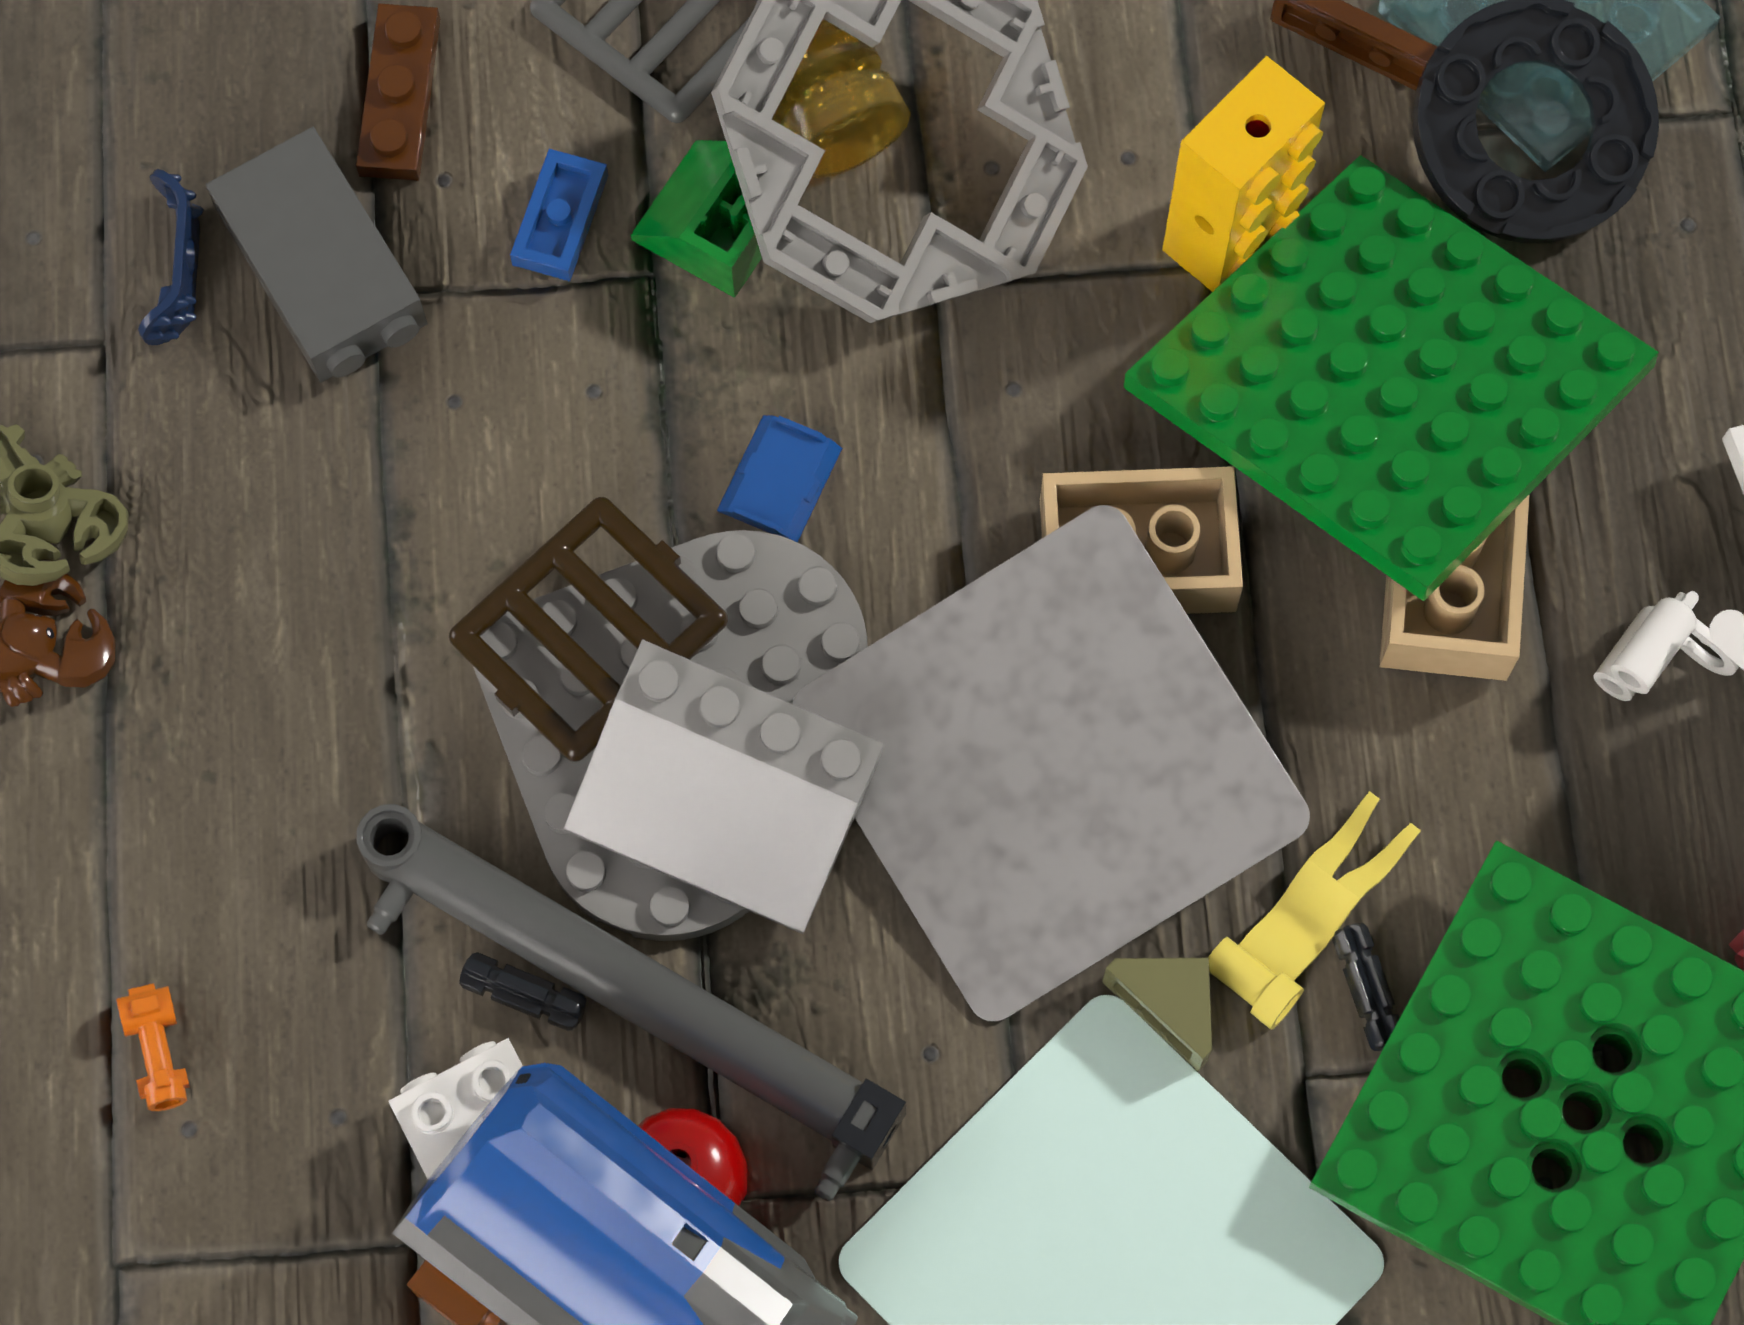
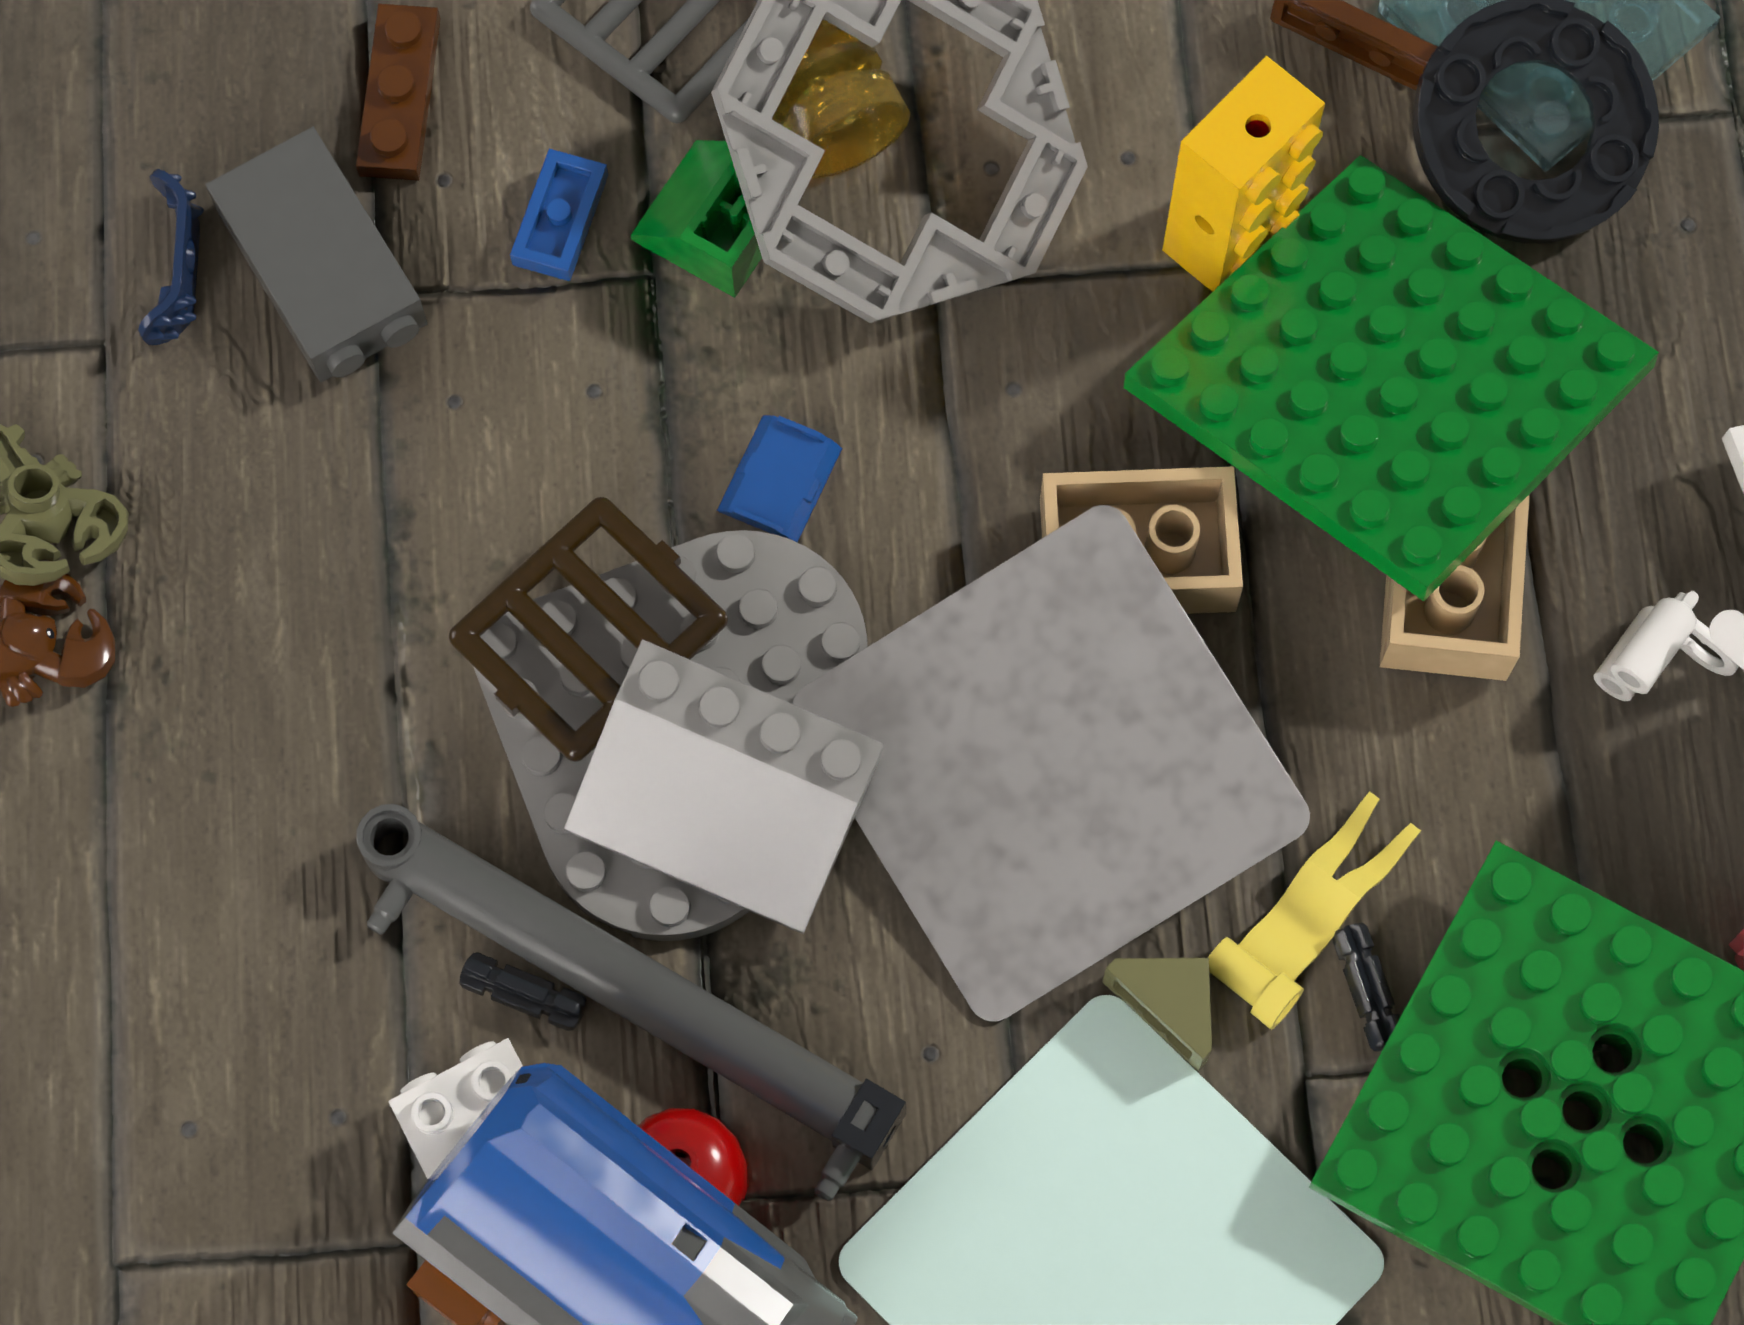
orange bar [116,983,190,1111] -> none

